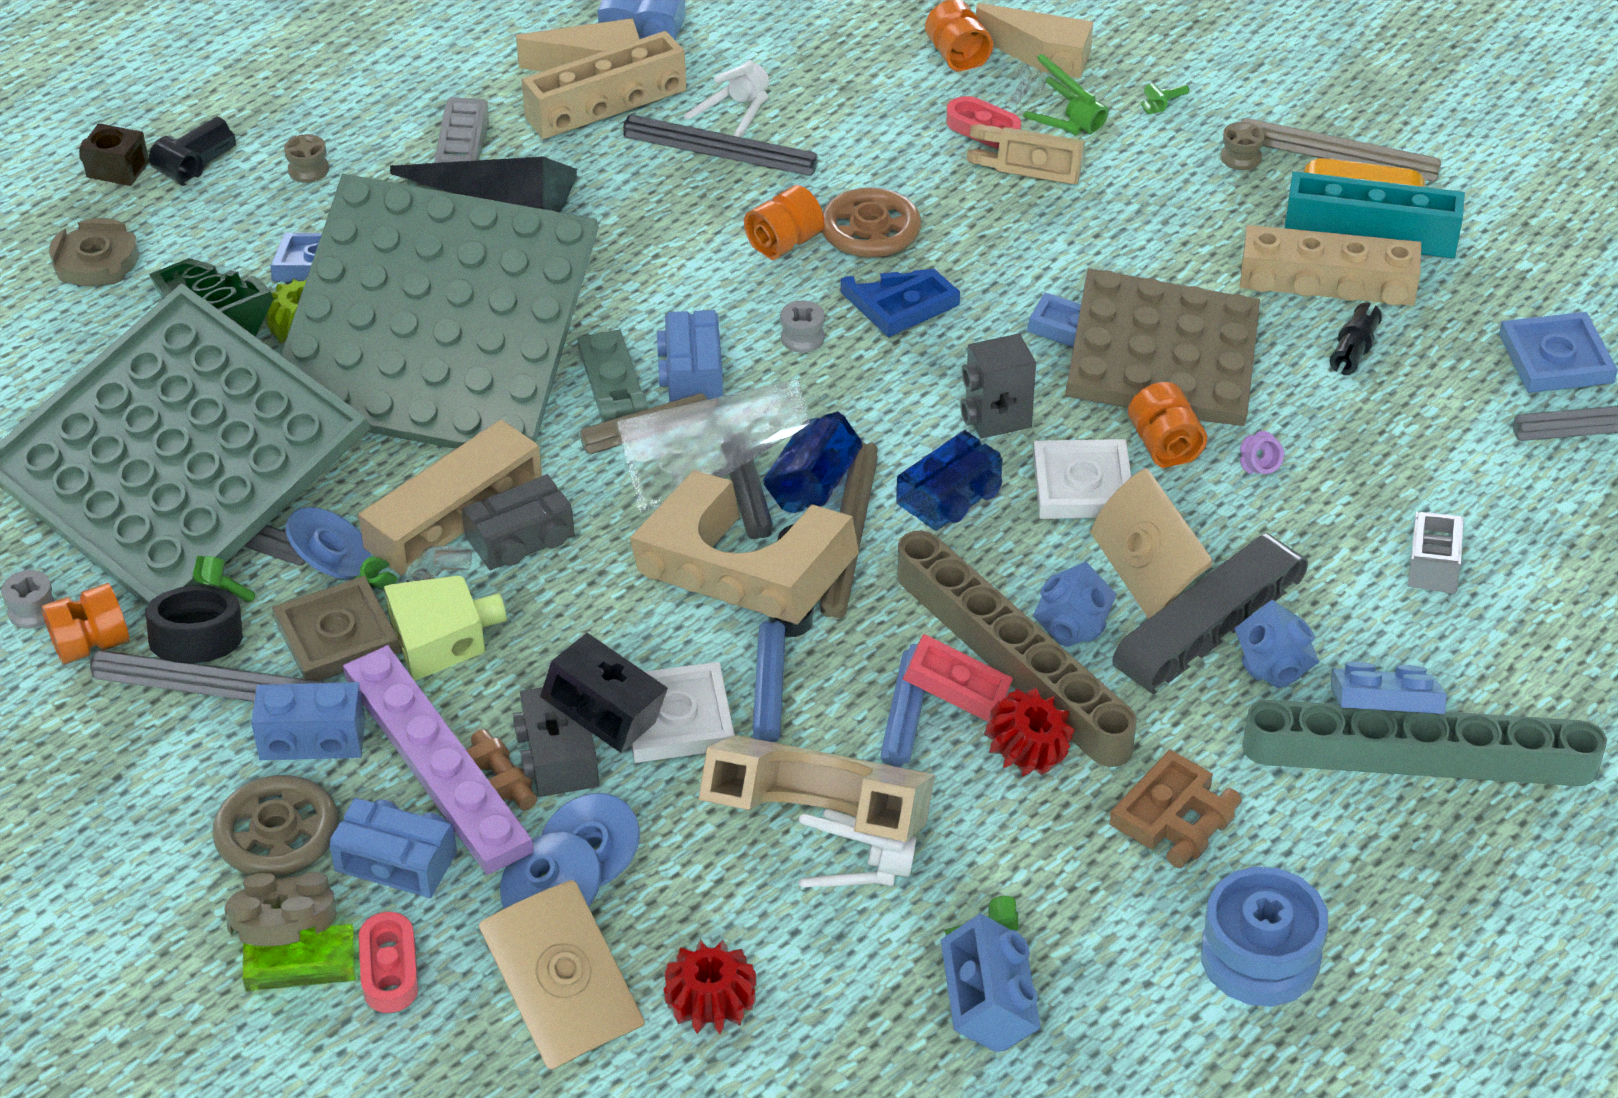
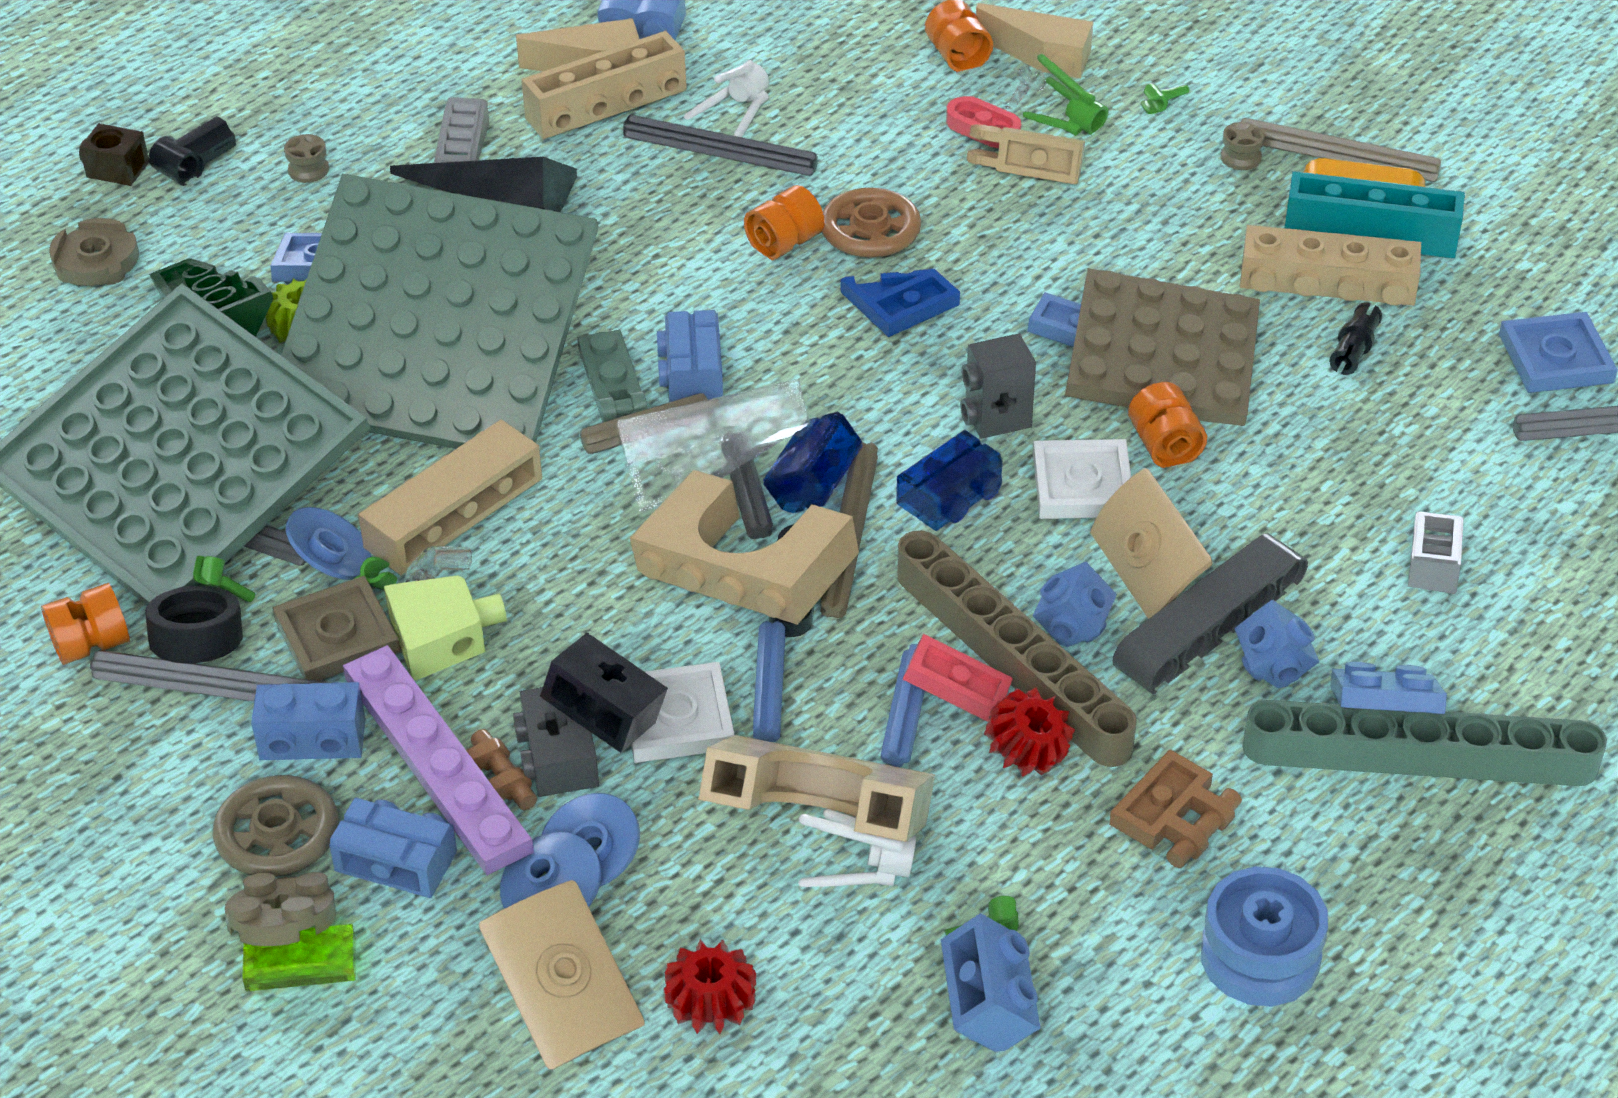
light grey wheel [1,570,55,629] -> none
coral plate [359,912,418,1013] -> none
dark grey brick [461,474,575,571] -> none
light grey wheel [780,300,825,353] -> none
lavender plate [1240,431,1284,474] -> none

